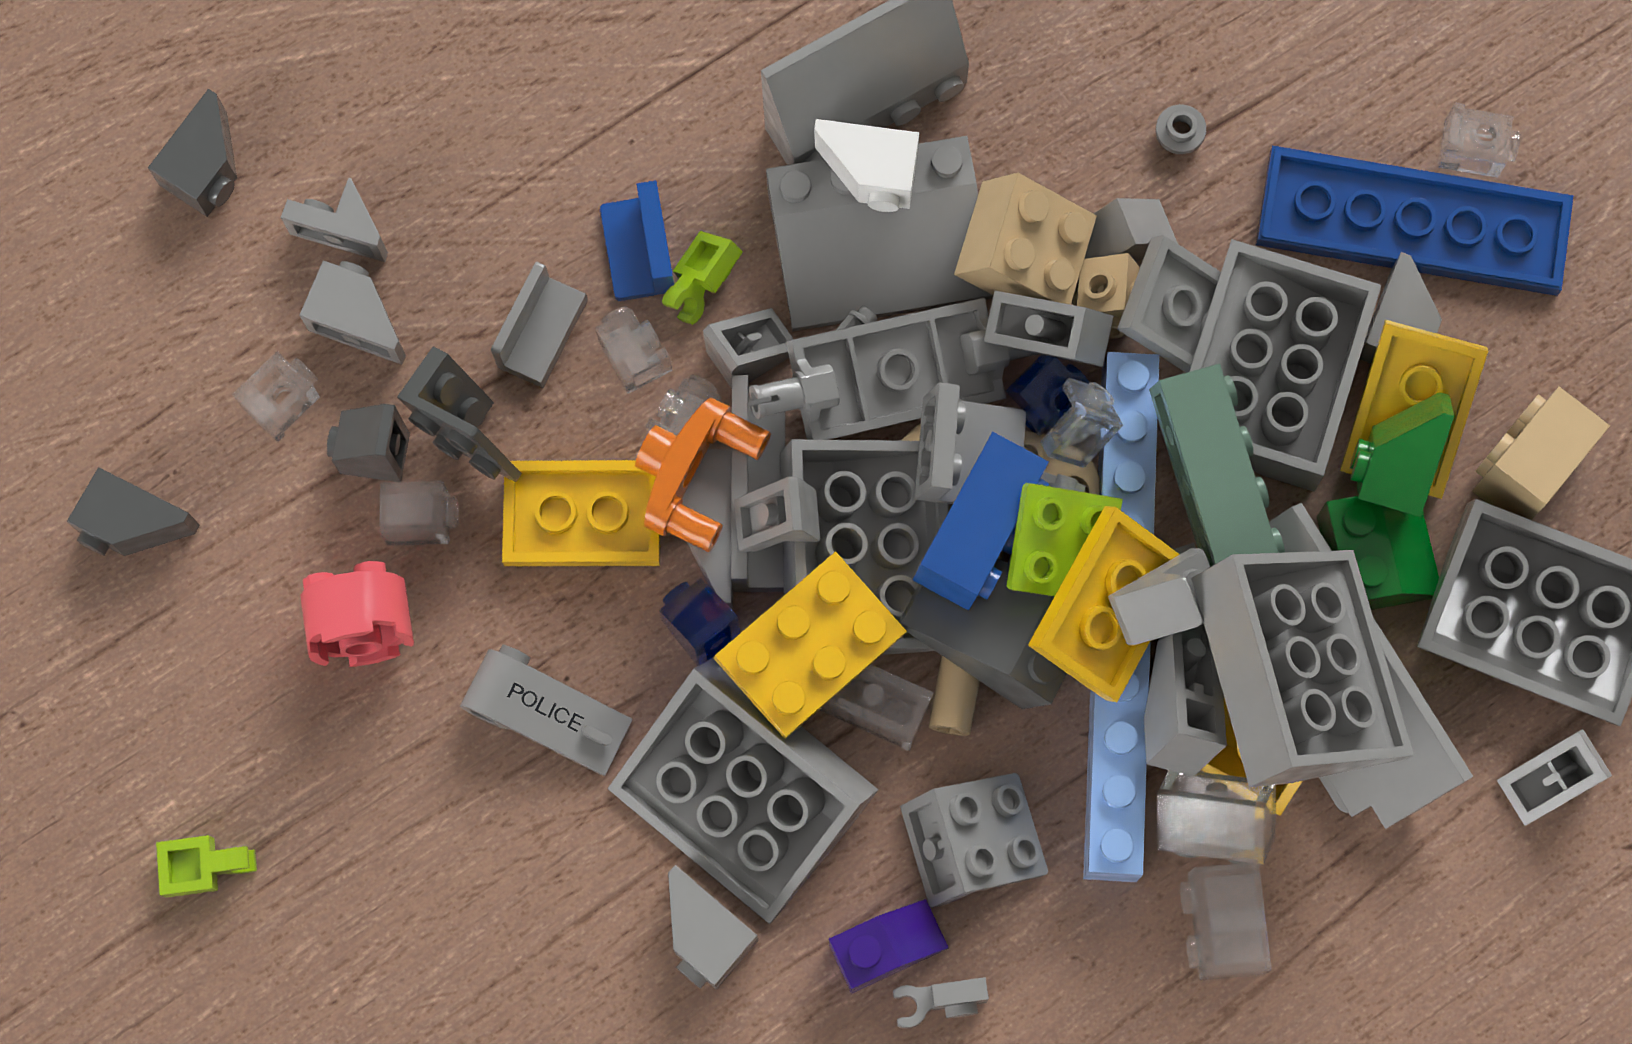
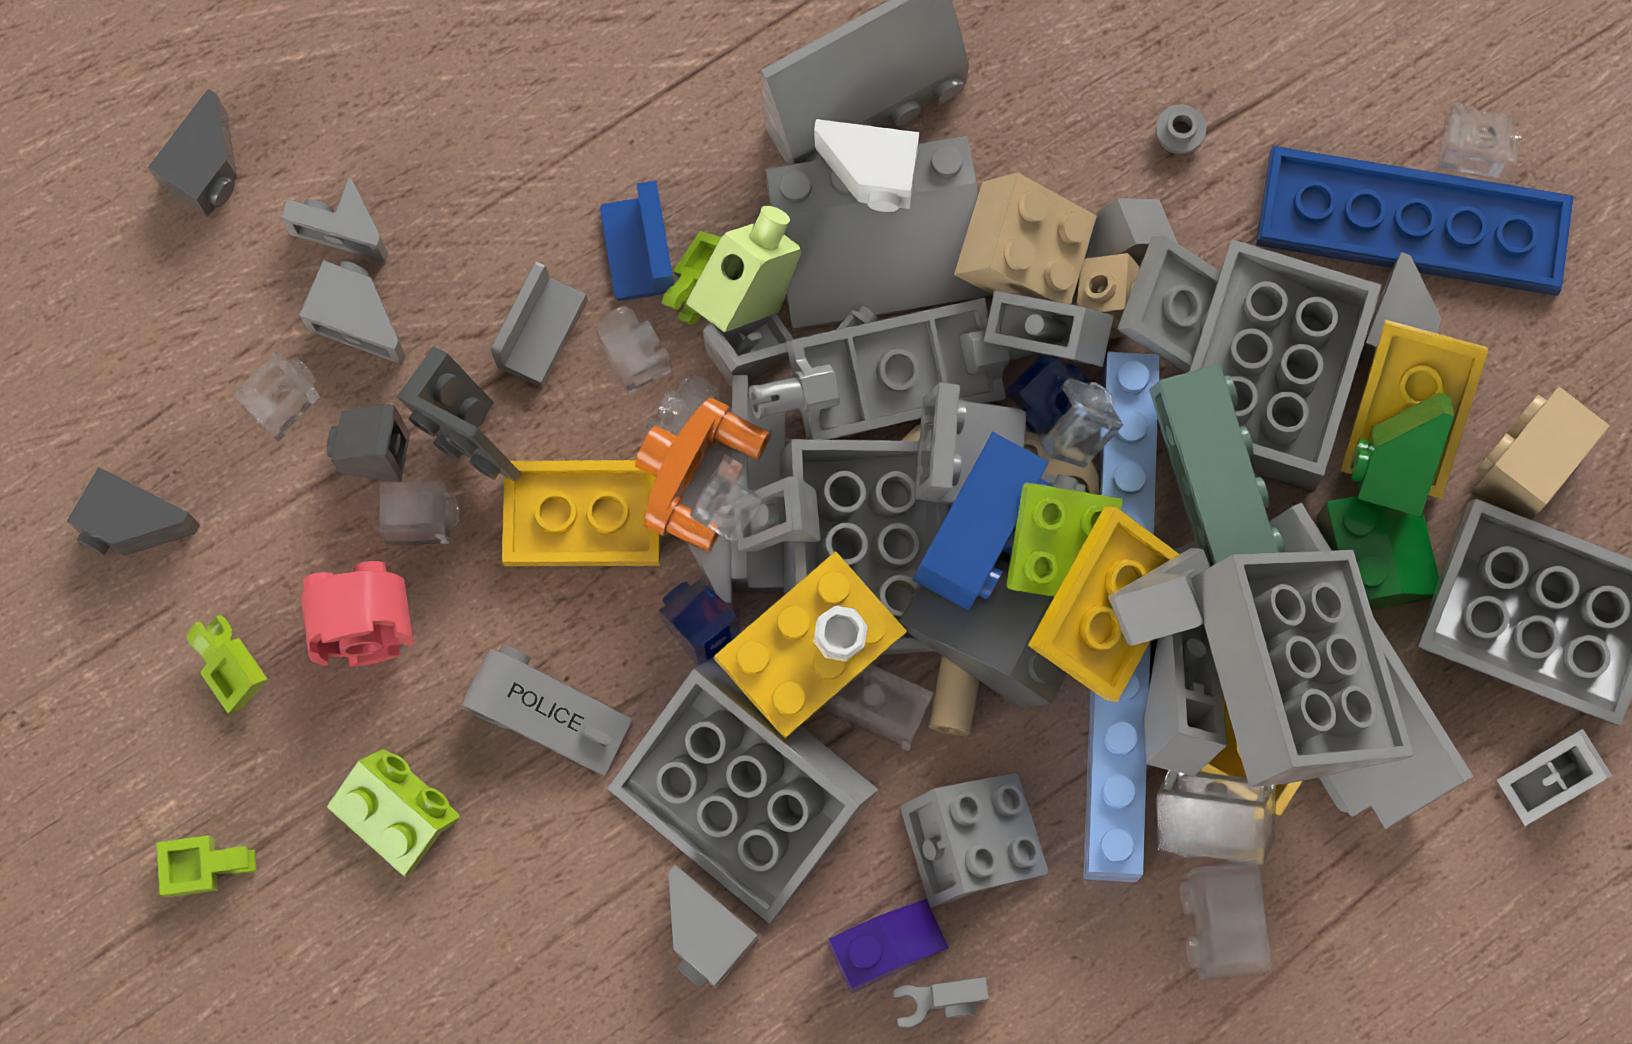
none -> lime plate [186,615,268,714]
none -> lime bracket [327,749,460,876]
none -> yellowish green torso [686,206,801,333]
none -> clear bracket [689,454,762,542]
none -> white tile [813,606,868,662]

